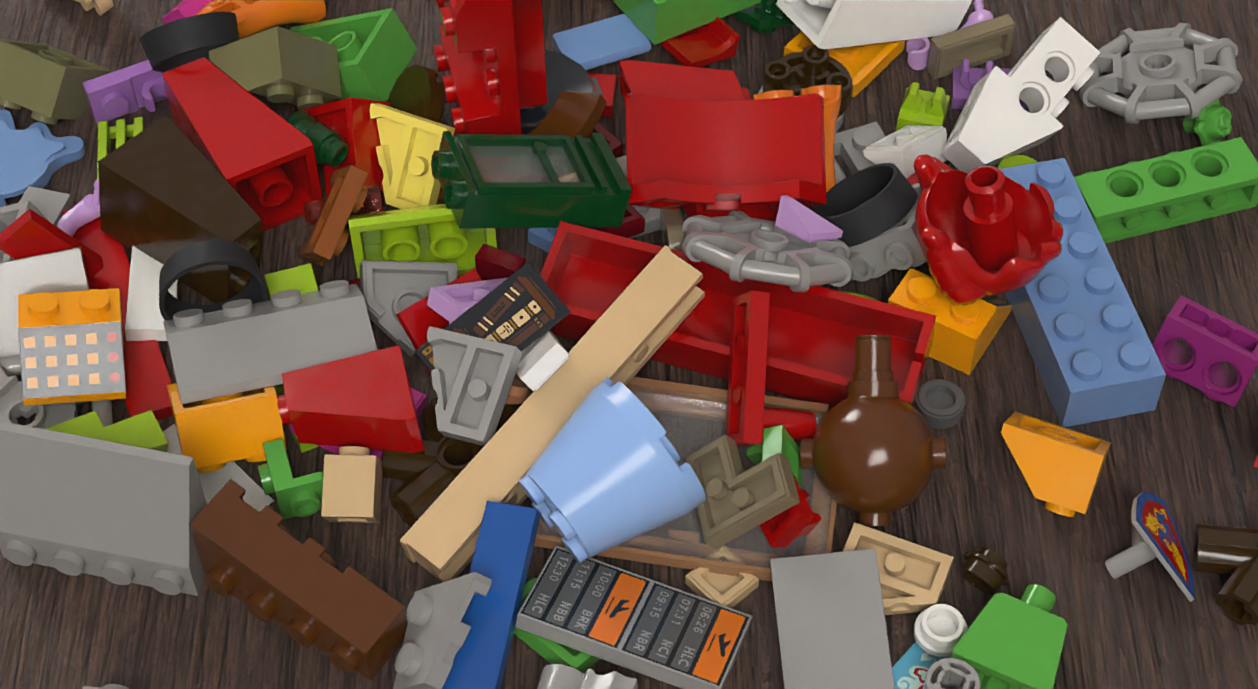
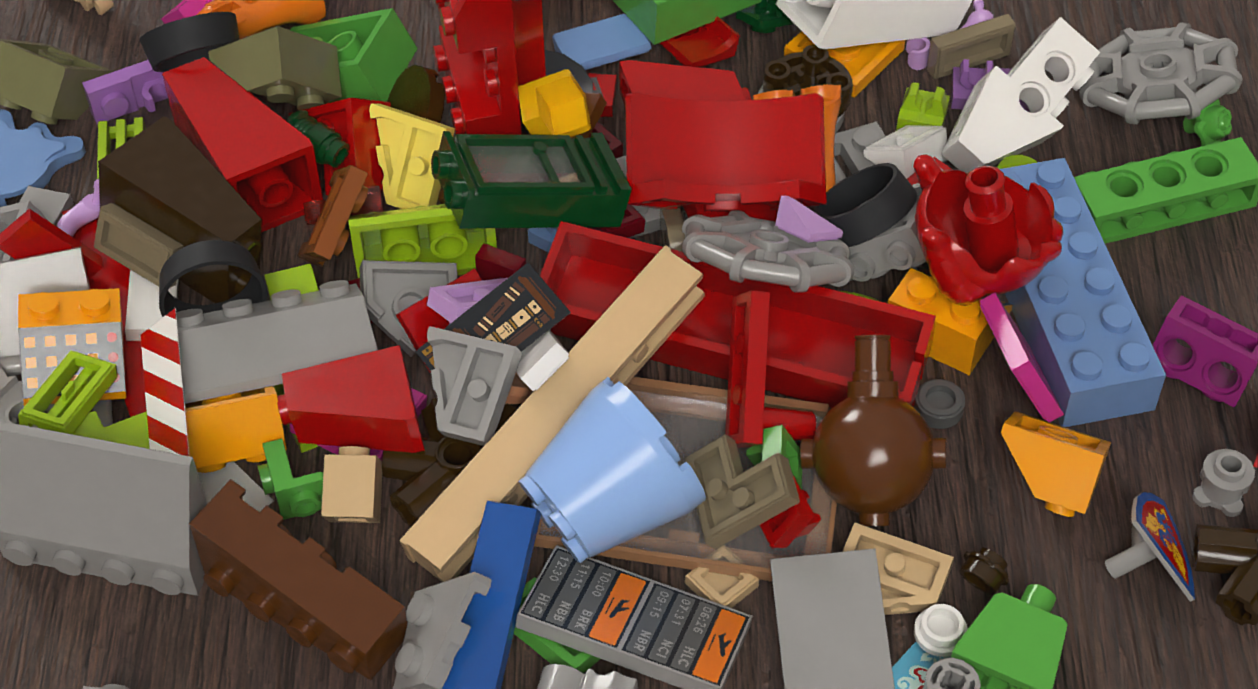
none -> lime tile [18,351,117,434]
none -> dark tan tile [93,203,184,288]
none -> sticker [140,308,189,456]
none -> yellow panel [518,69,591,137]
none -> dark pink tile [980,293,1064,423]
none -> light grey brick [1192,449,1255,517]

